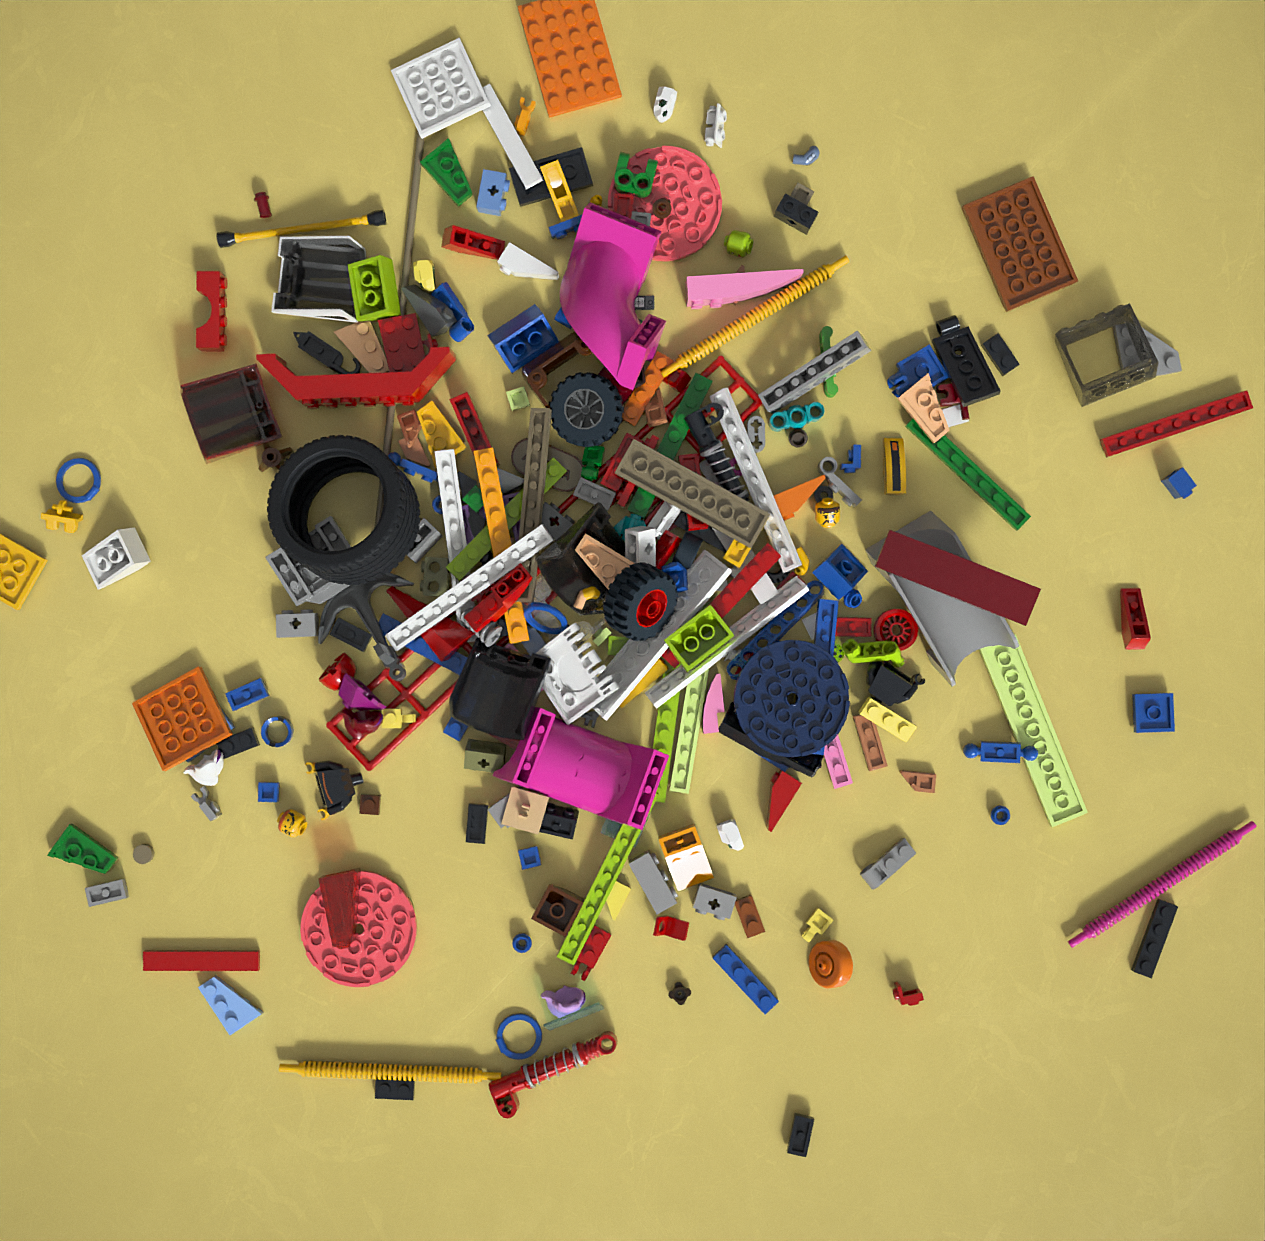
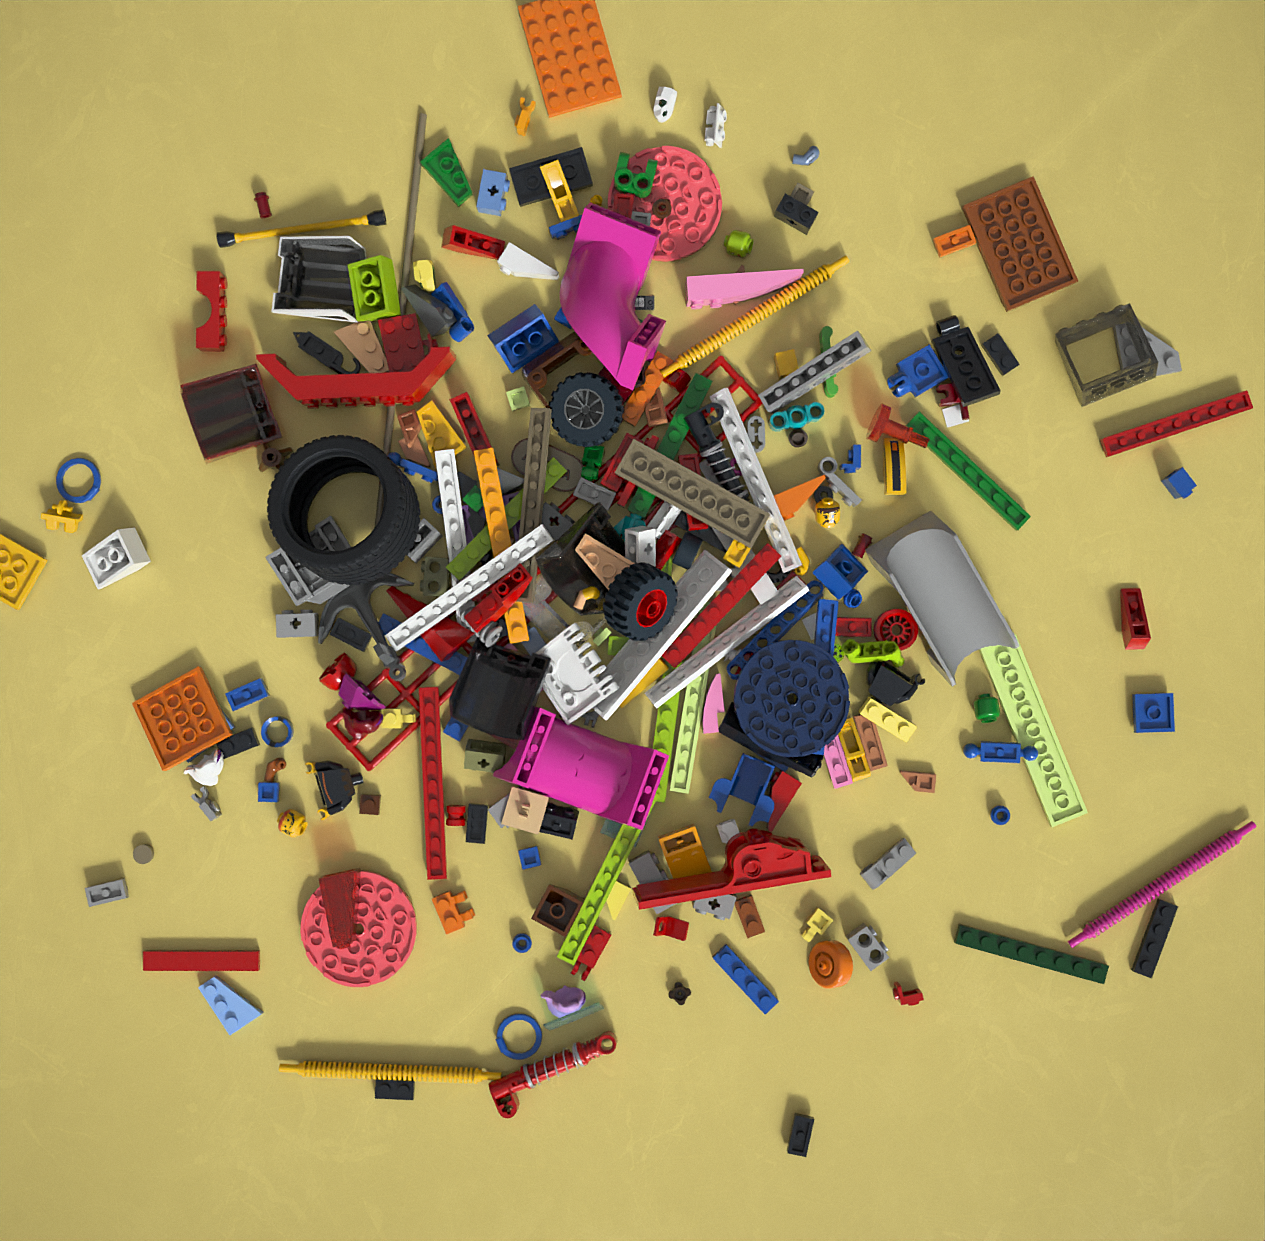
green wing [47,824,118,874] -> none
white plate [391,38,490,138] -> none
white tile [482,84,543,189] -> none
blue piece [524,602,568,634] -> none
blue bracket [661,562,688,593] -> none
lime slope [664,604,735,672] -> none
dark red slope [874,530,1041,626] -> none
light nougat wing [897,373,950,443] -> none
none -> dark orange arm [264,758,286,782]
none -> red plate [419,686,447,880]
none -> orange plate [432,890,475,935]
none -> red wheel [446,805,466,826]
none -> red piece [632,828,831,910]
none -> blue piece [709,753,775,827]
none -> yellow brick [774,349,799,379]
none -> yellow slope [838,718,871,782]
none -> light grey brick [845,923,889,971]
none -> dark red pin [852,533,873,558]
none -> clear red piece [866,403,930,448]
none -> orange plate [933,225,976,258]
none -> dark green plate [954,924,1109,984]
none -> green head [973,694,1000,723]

